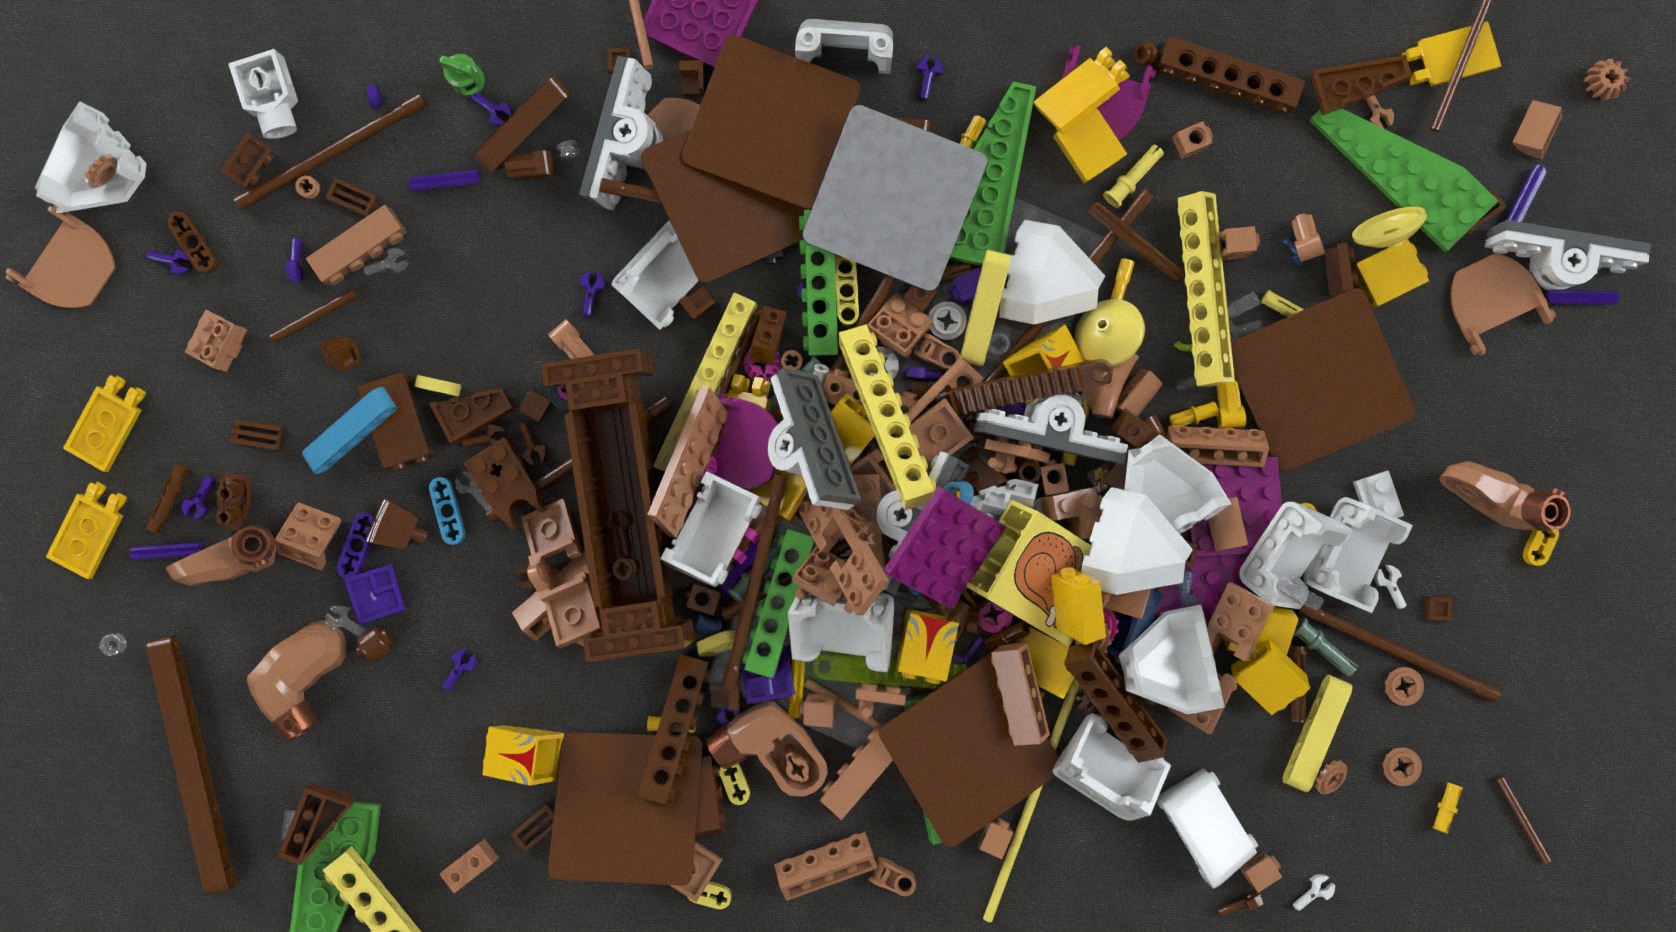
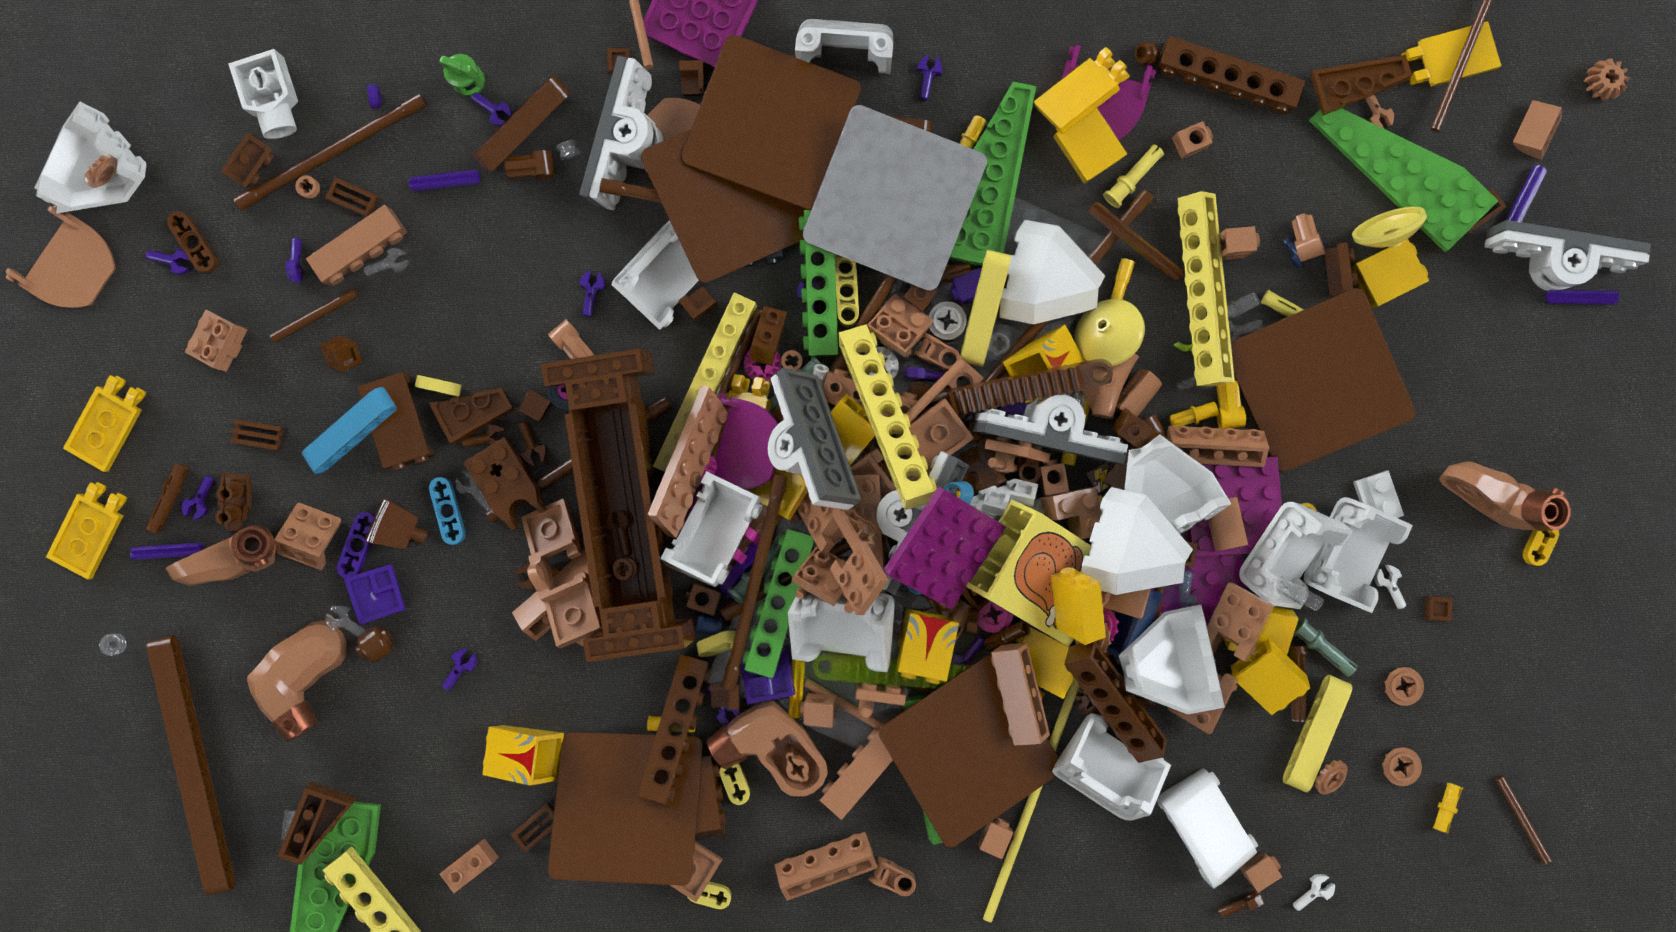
reddish brown piece [1297,601,1501,702] -> none
nougat piece [1450,253,1556,356] -> none

